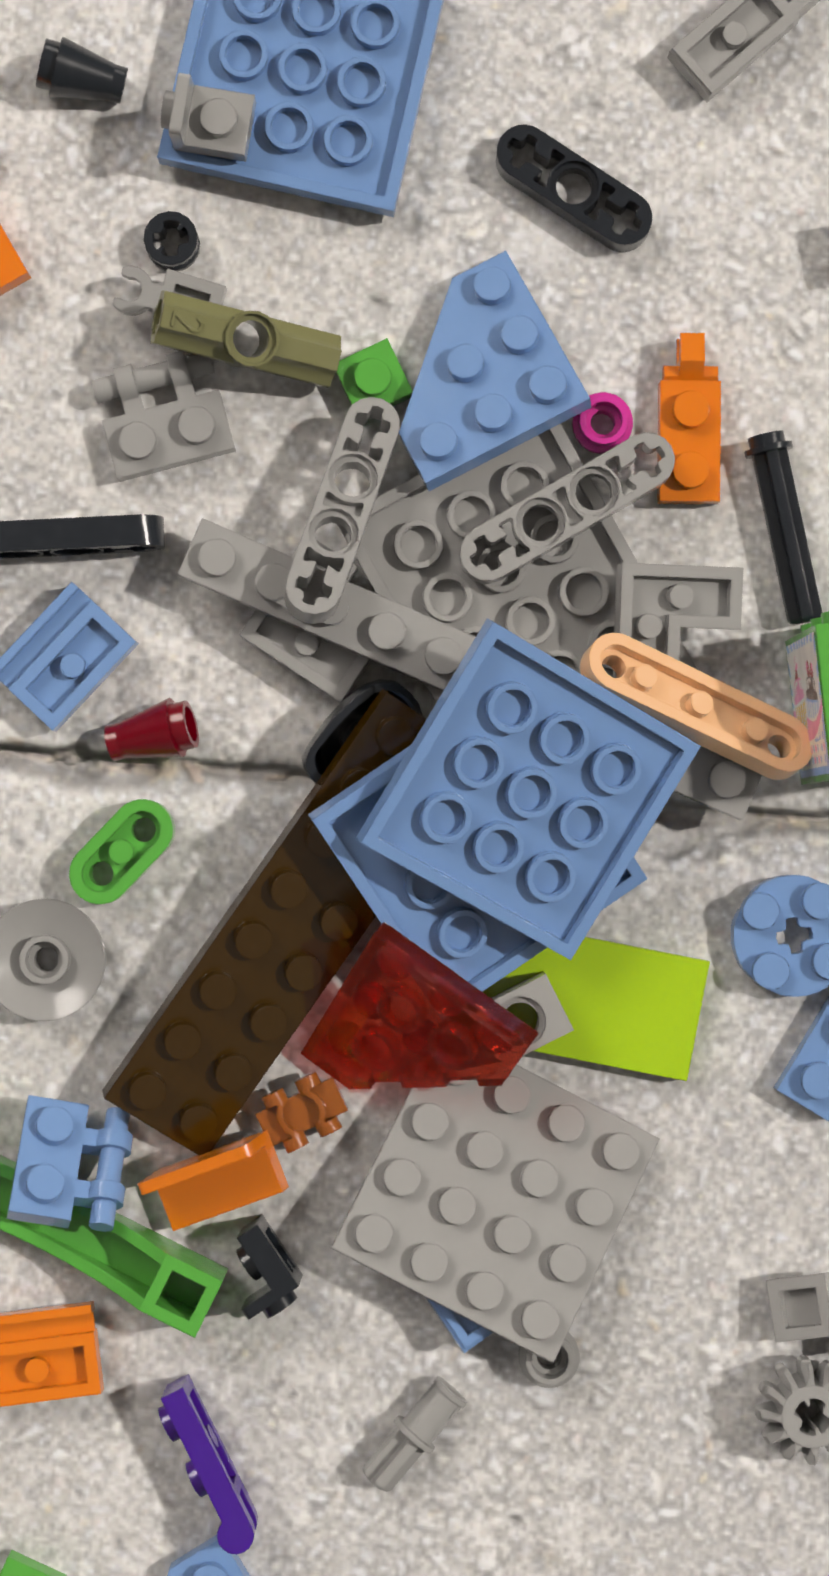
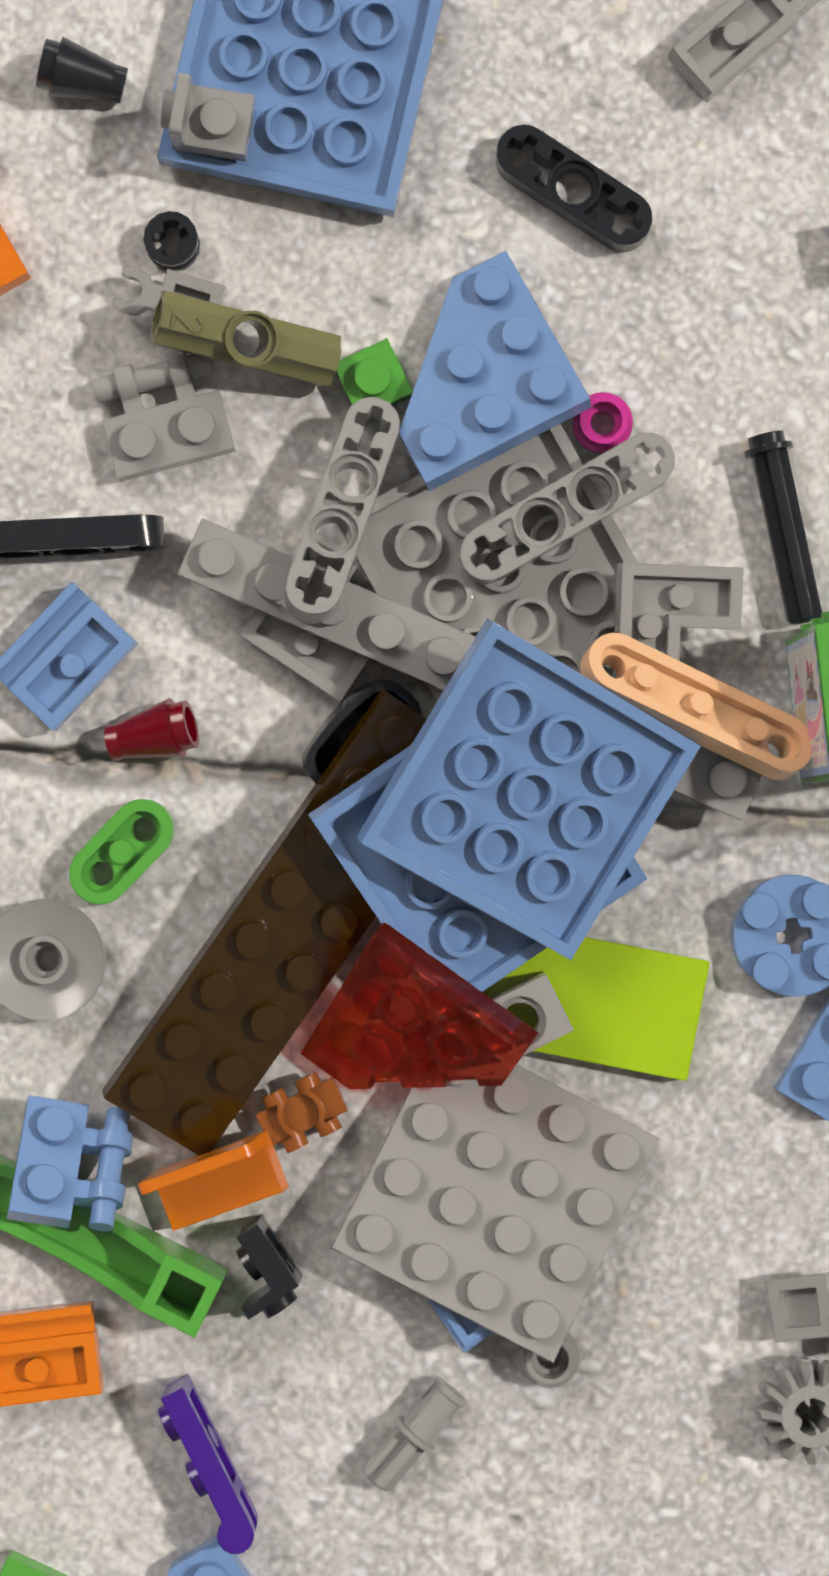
orange hinge [657,333,721,504] -> none

